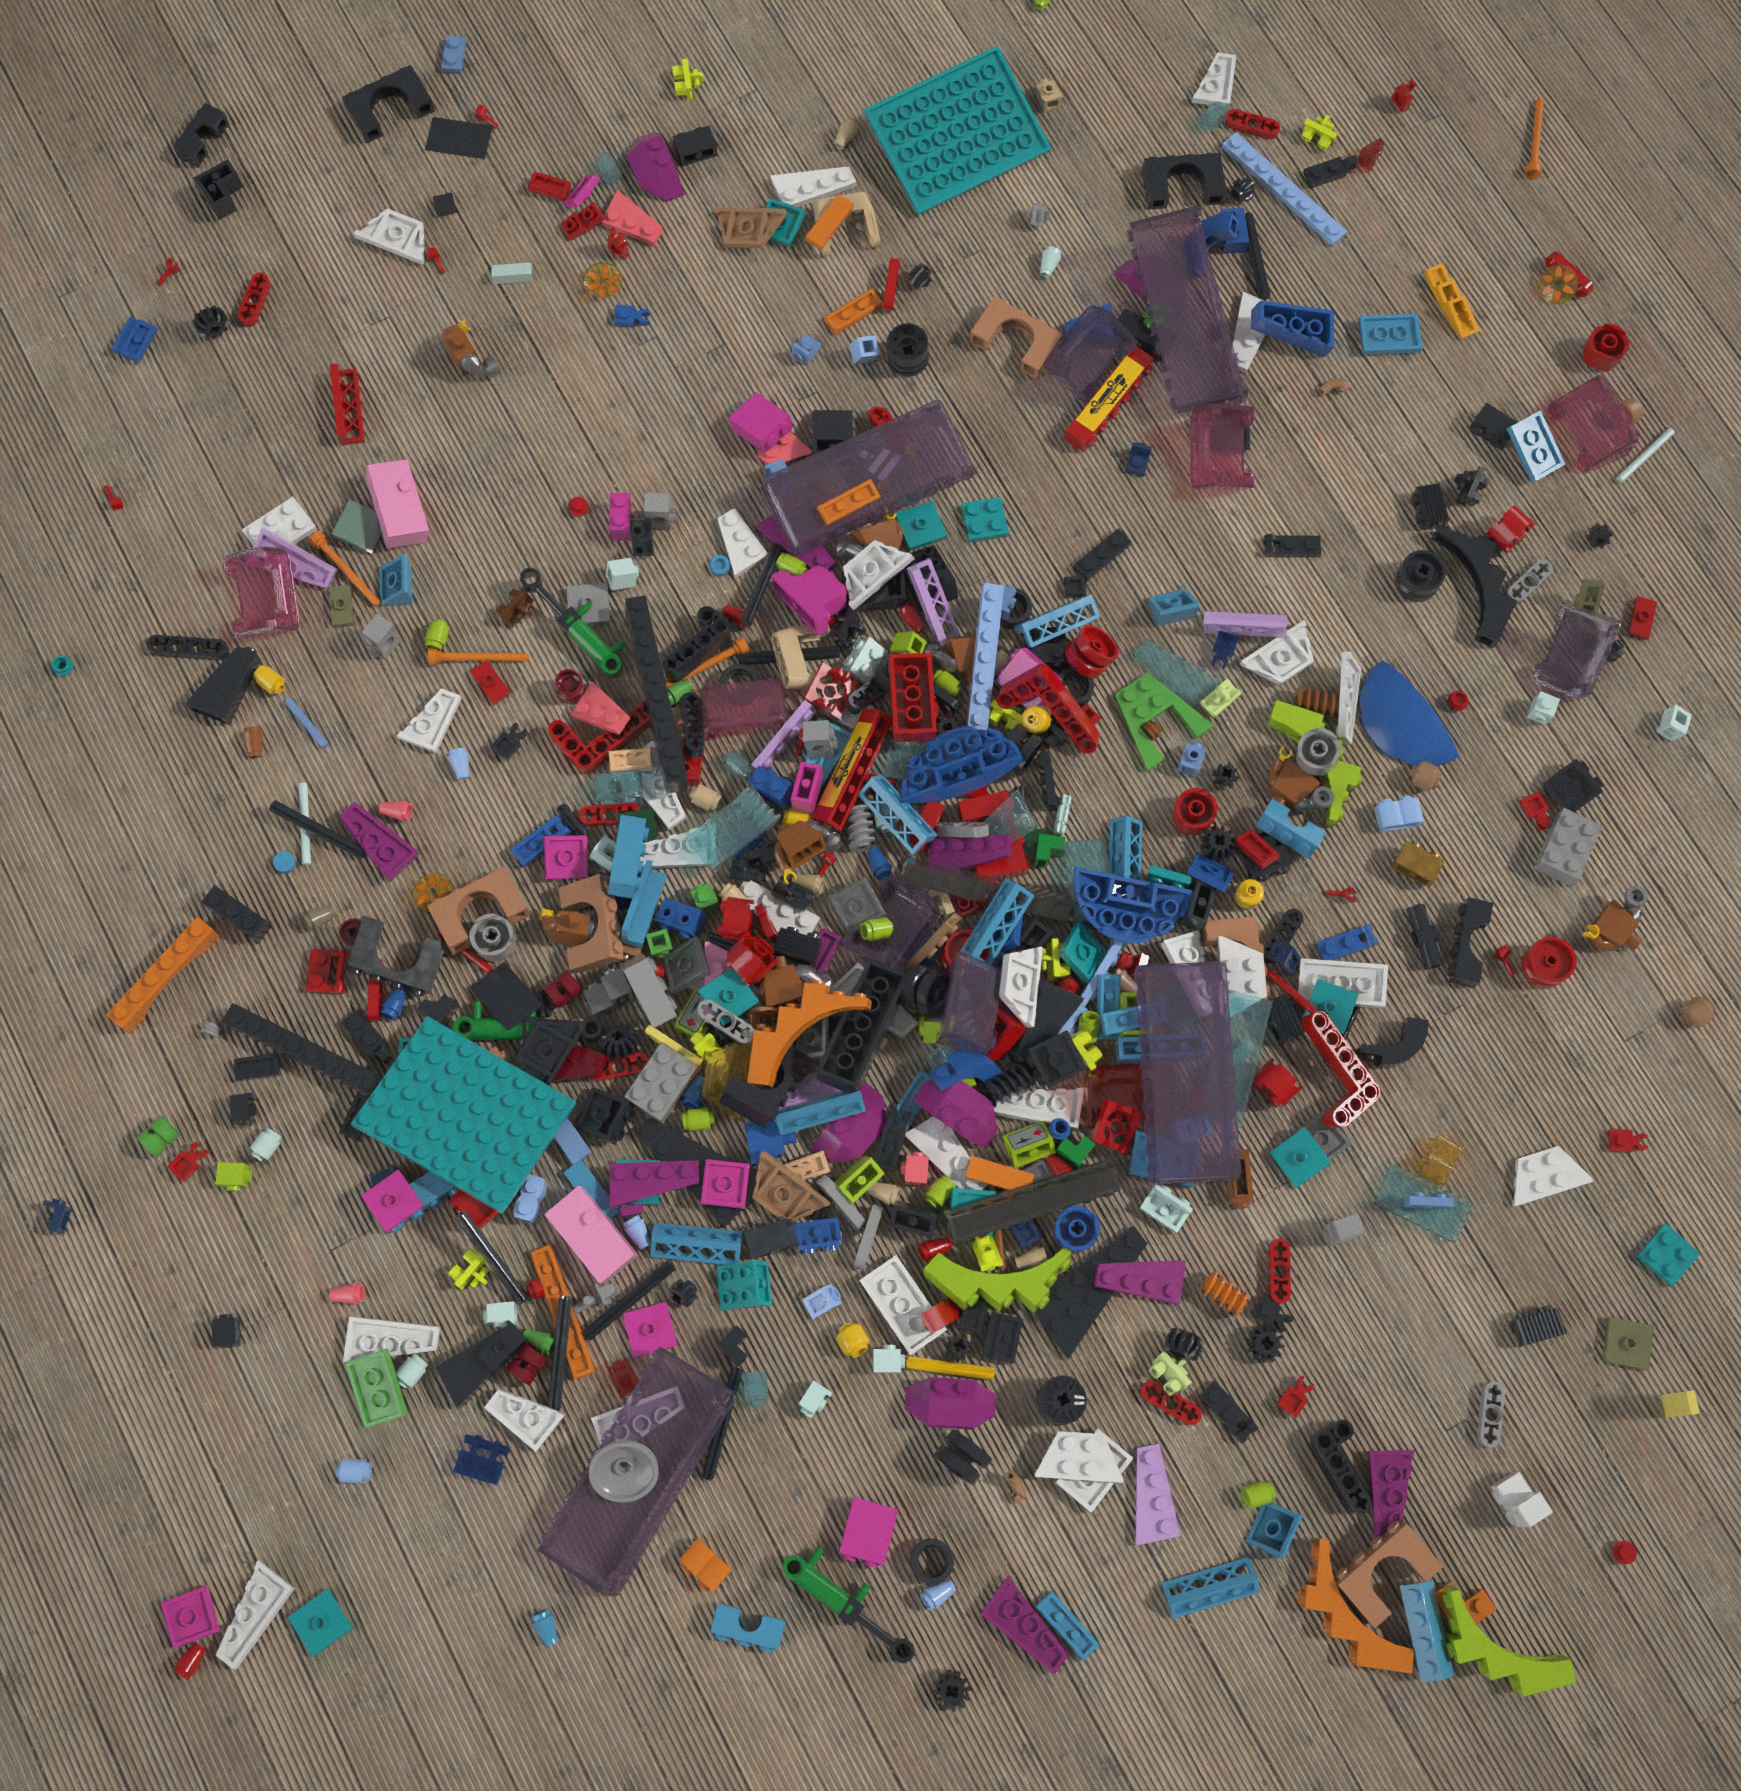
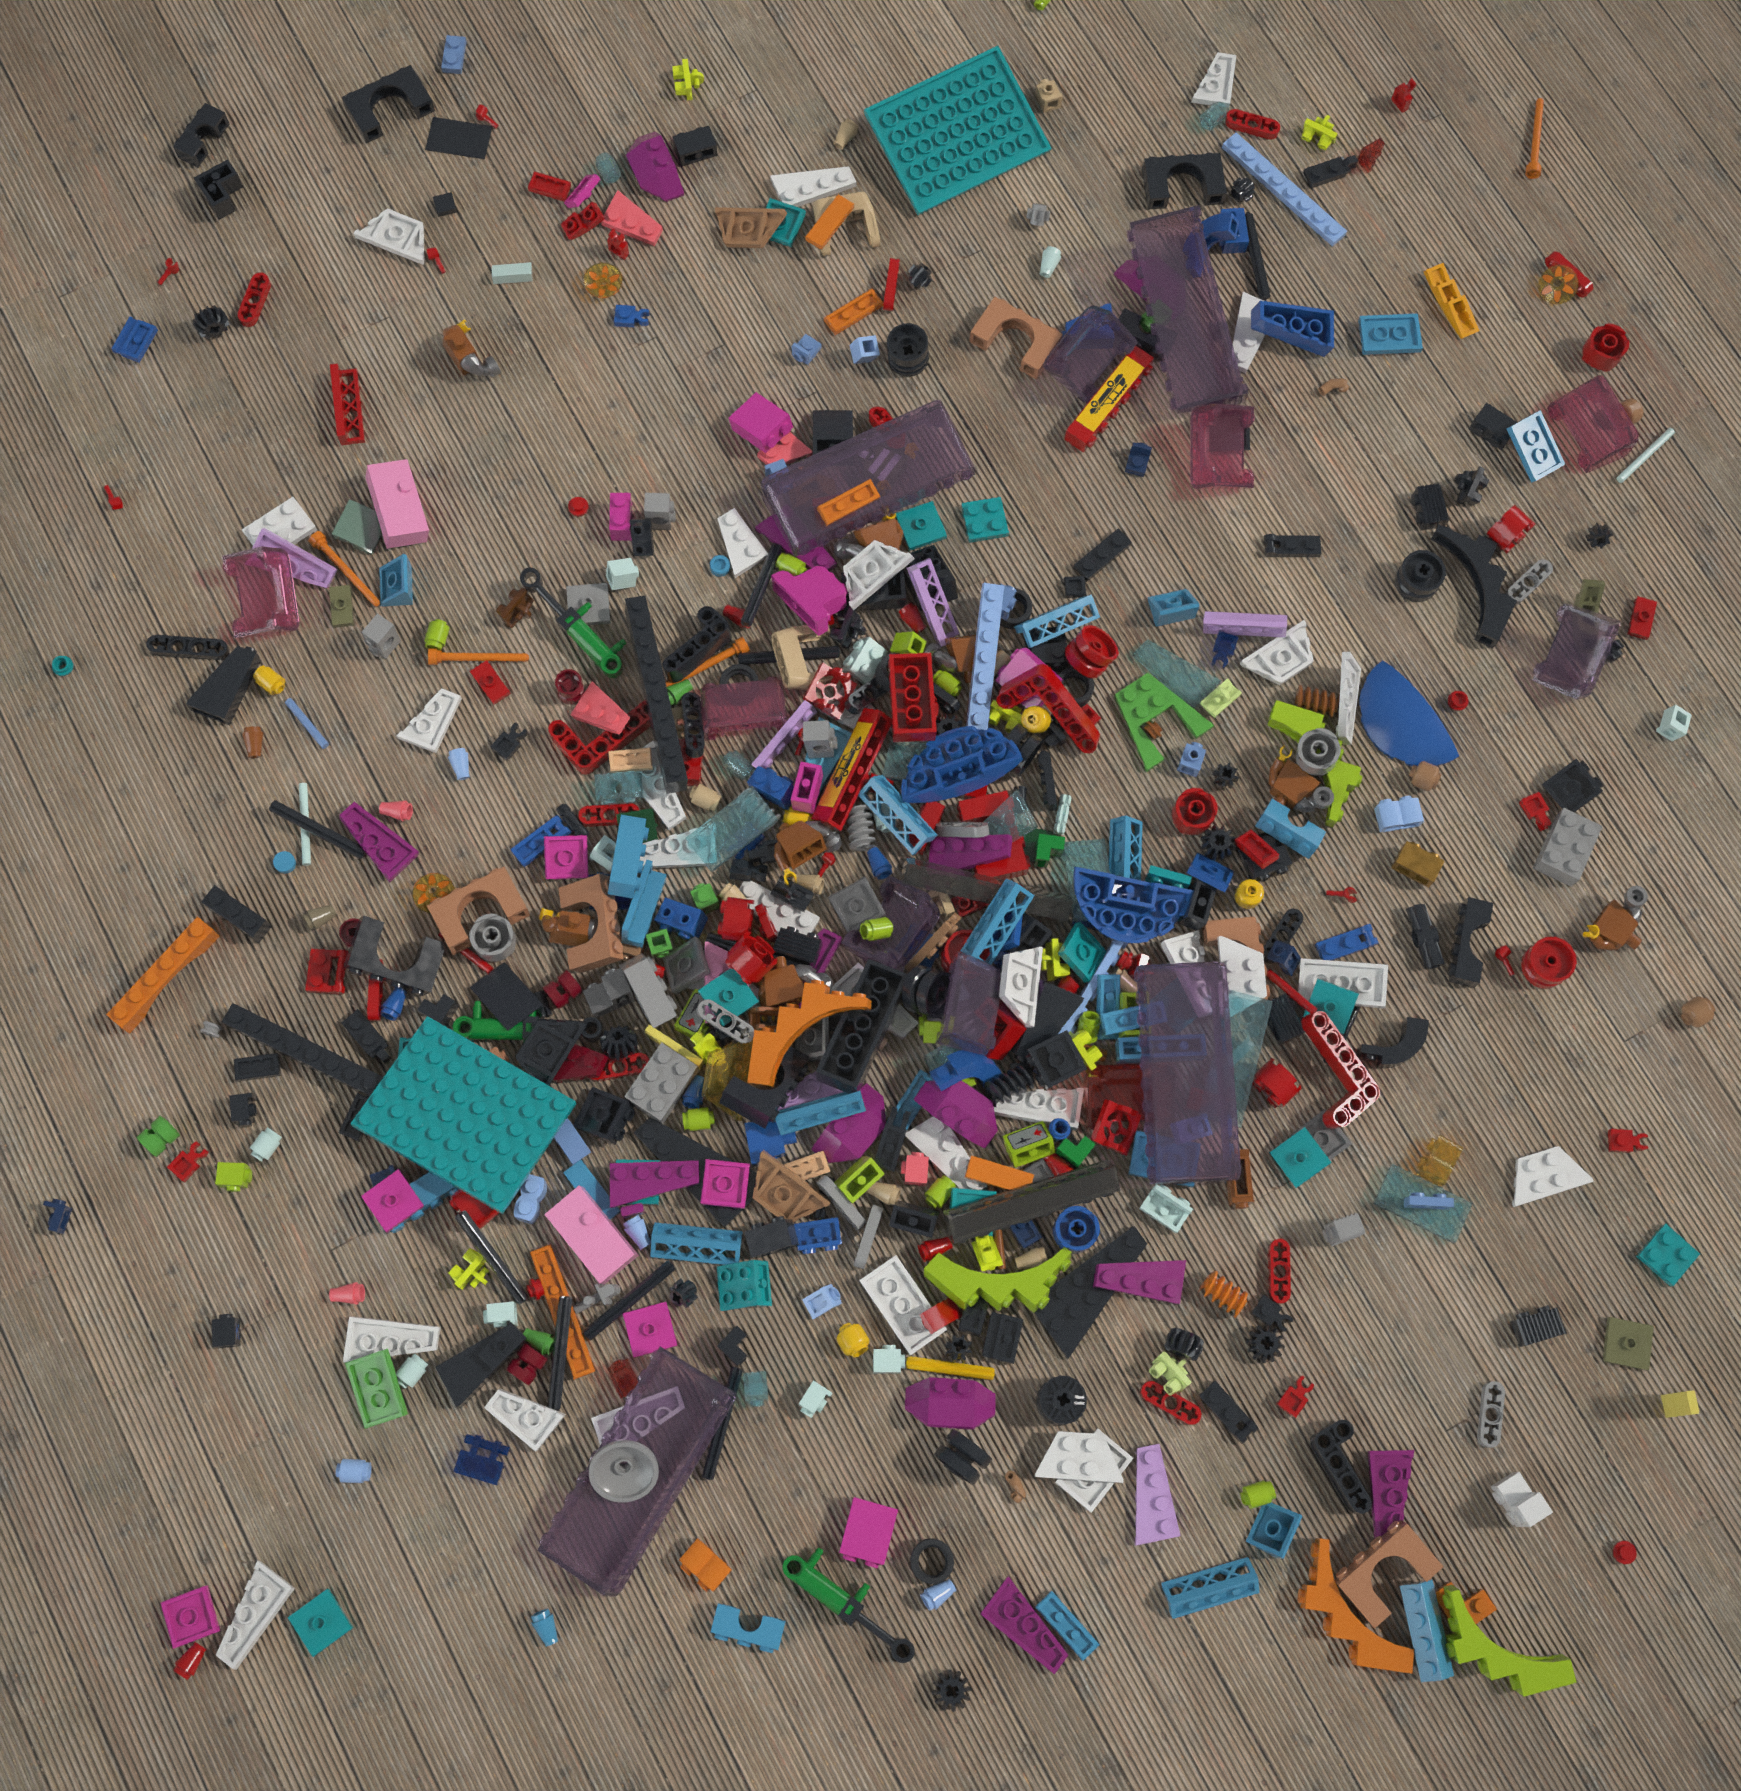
light aqua brick [1527,691,1560,725] -> none

